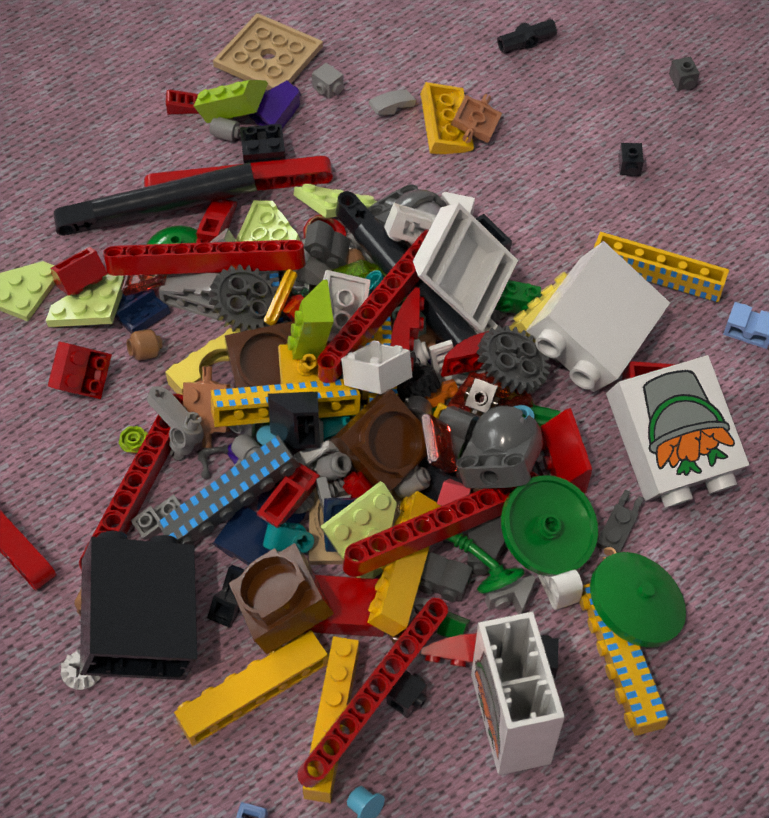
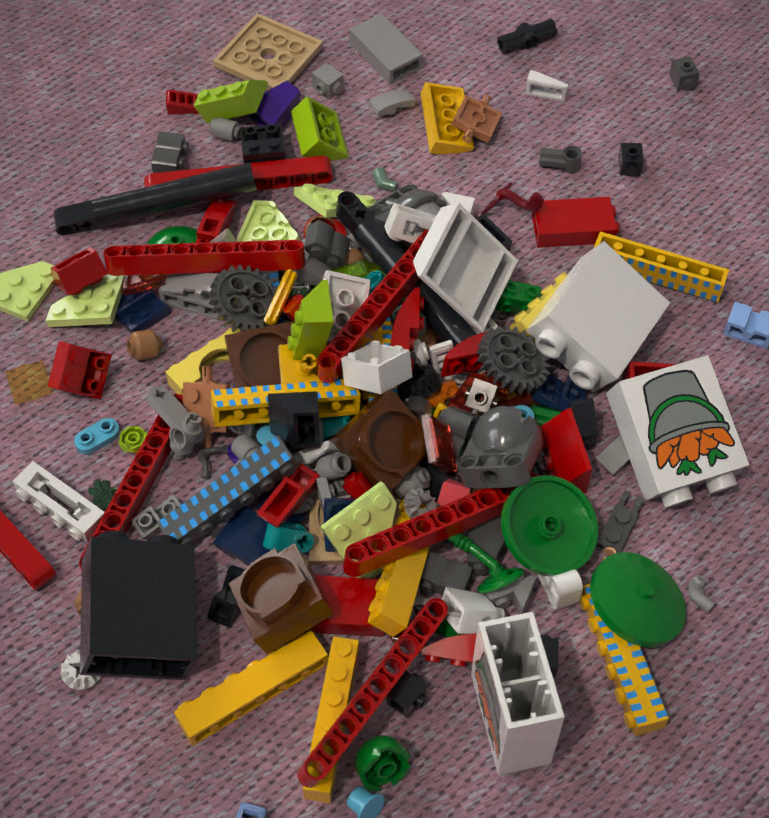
none -> clear yellow piece [5,360,52,405]
none -> white brick [12,461,105,544]
none -> medium azure plate [74,418,120,454]
none -> clear green plant [88,480,117,511]
none -> dark grey brick [151,132,189,173]
none -> lime slope [291,96,349,161]
none -> light grey brick [349,13,423,85]
none -> green cylinder [355,735,410,791]
none -> sand green arm [373,167,398,192]
none -> light grey gear [404,487,441,519]
none -> white torso [442,587,505,634]
none -> dark red piece [481,182,544,215]
none -> white slope [526,70,568,102]
none -> red brick [531,197,619,248]
none -> dark blue slope [531,374,587,411]
none -> dark grey piece [539,146,582,174]
none -> black slope [568,398,598,450]
none -> light grey slope [596,435,630,476]
none -> light grey arm [688,575,716,613]

